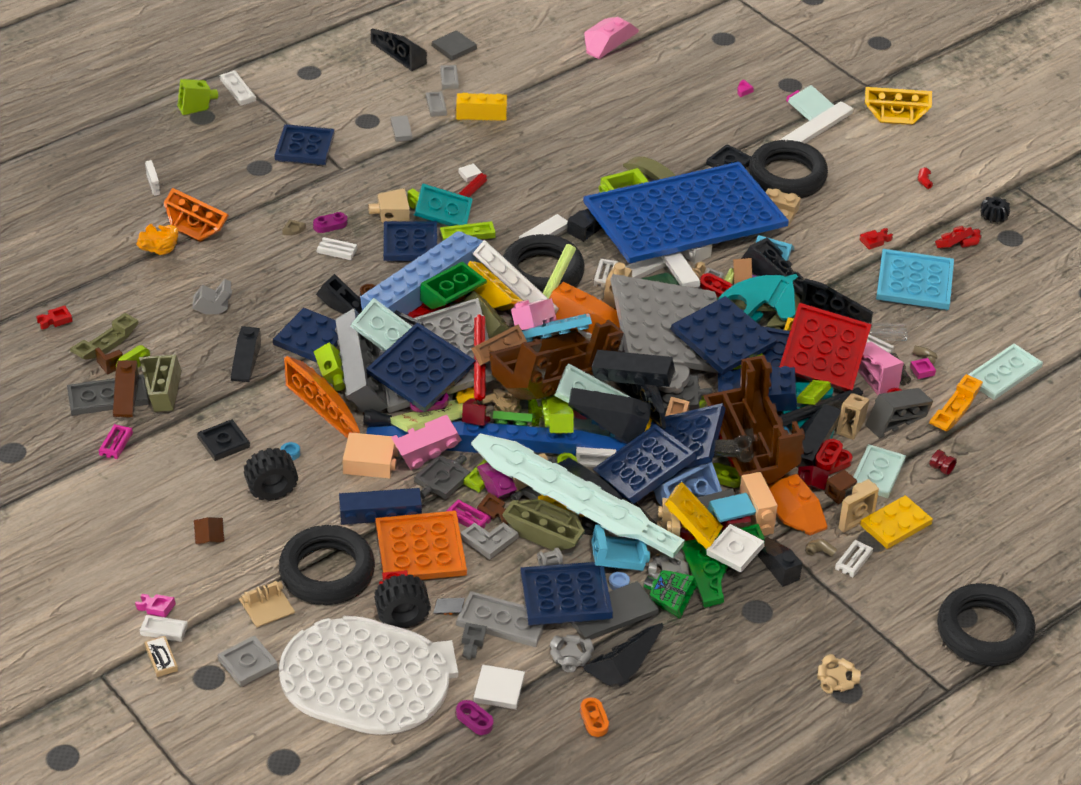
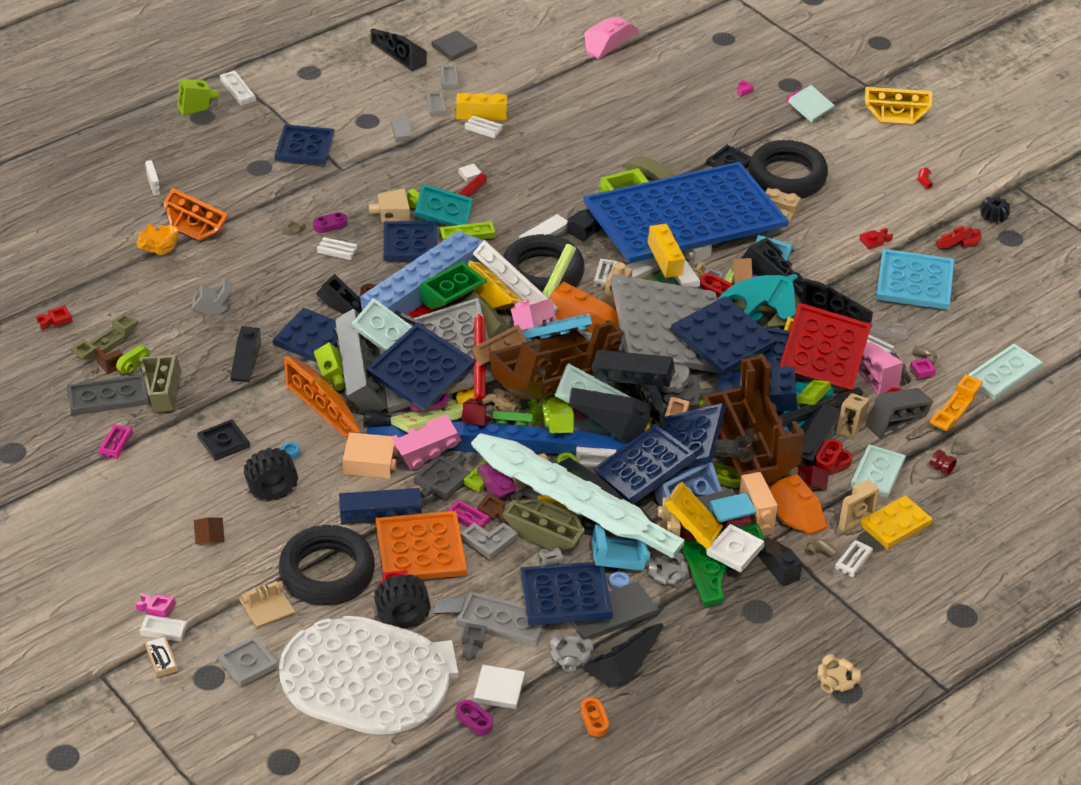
reddish brown slope [113,360,139,417] -> none
green torso [644,570,697,619] -> none
white tile [780,101,854,143] -> none
reddish brown panel [825,470,857,505] -> none
black tyre [937,583,1036,666] -> none
none -> white tile [465,115,502,139]
none -> yellow brick [647,224,685,278]

